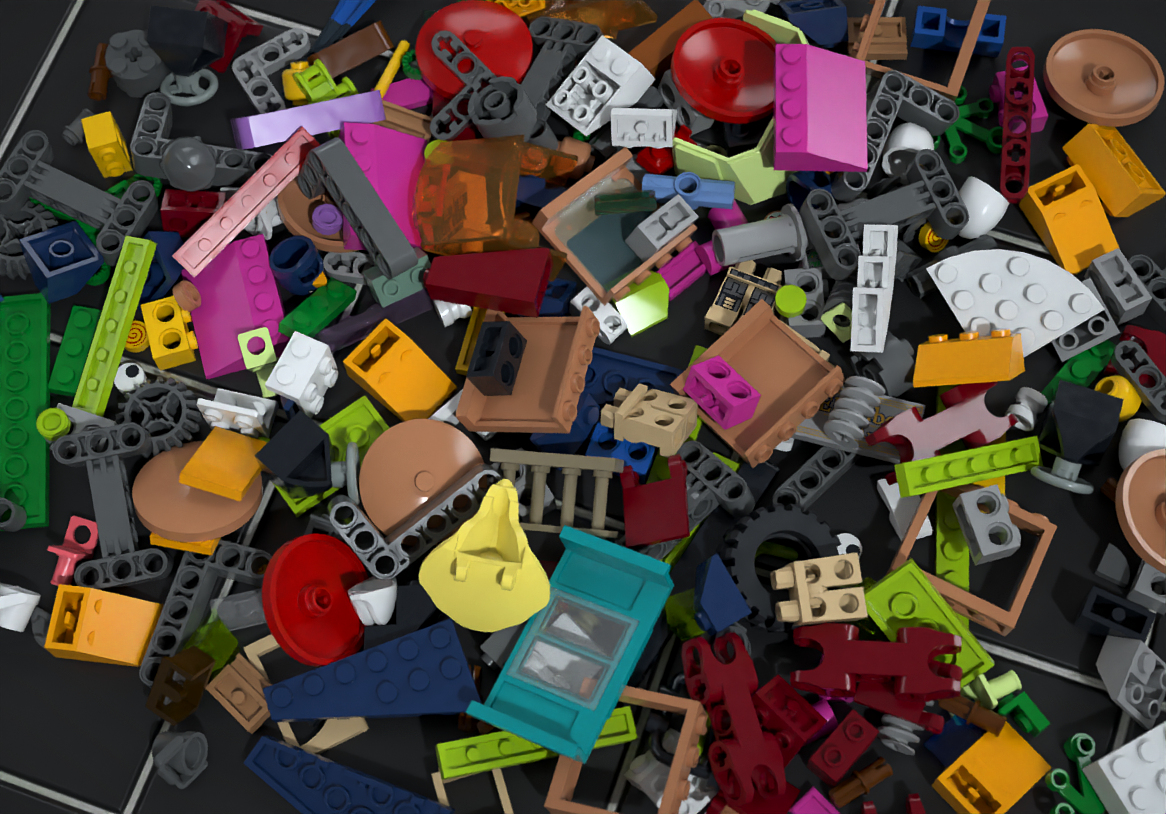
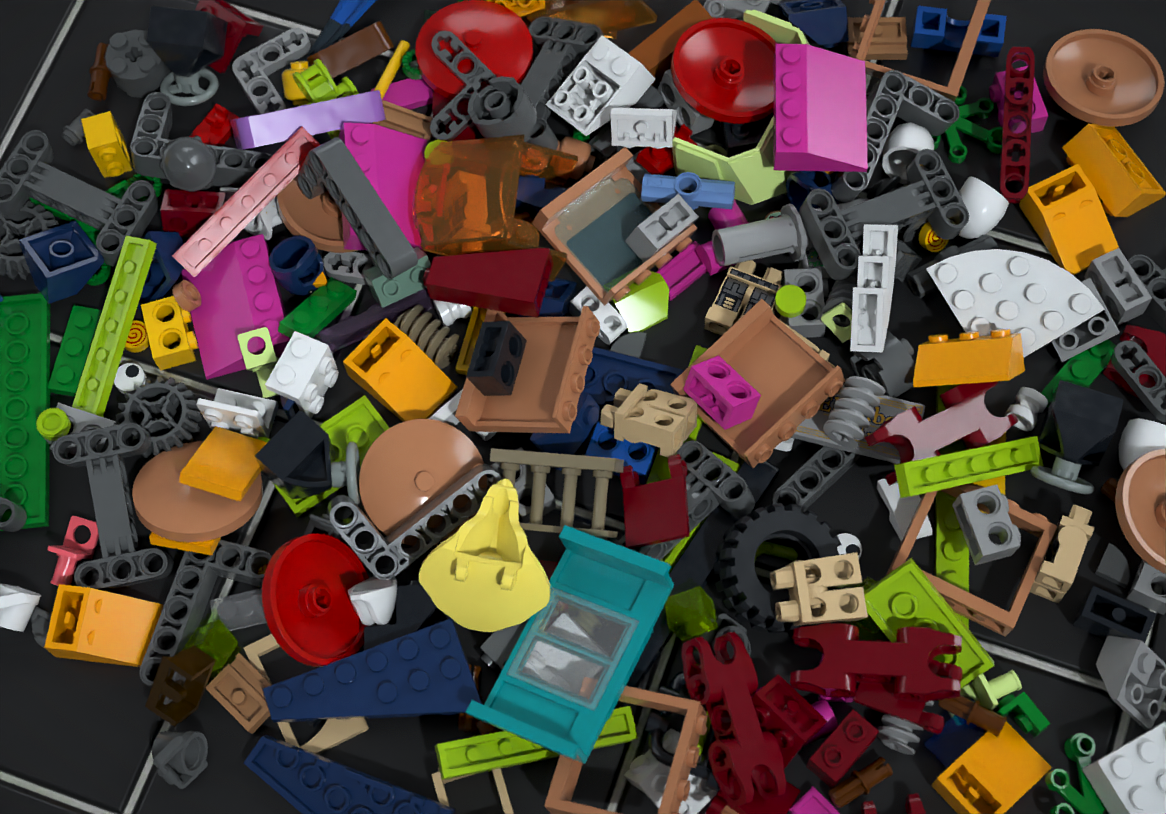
medium lavender tile [312,204,343,235] -> none
clear green tile [594,190,657,216] -> none
dark blue slope [693,554,752,636] -> none
yellow head [1094,375,1141,422] -> none
none -> red plate [189,104,240,147]
none -> dark tan piece [394,304,459,369]
none -> dark grey tile [610,332,647,359]
none -> tan hips [1030,505,1094,604]

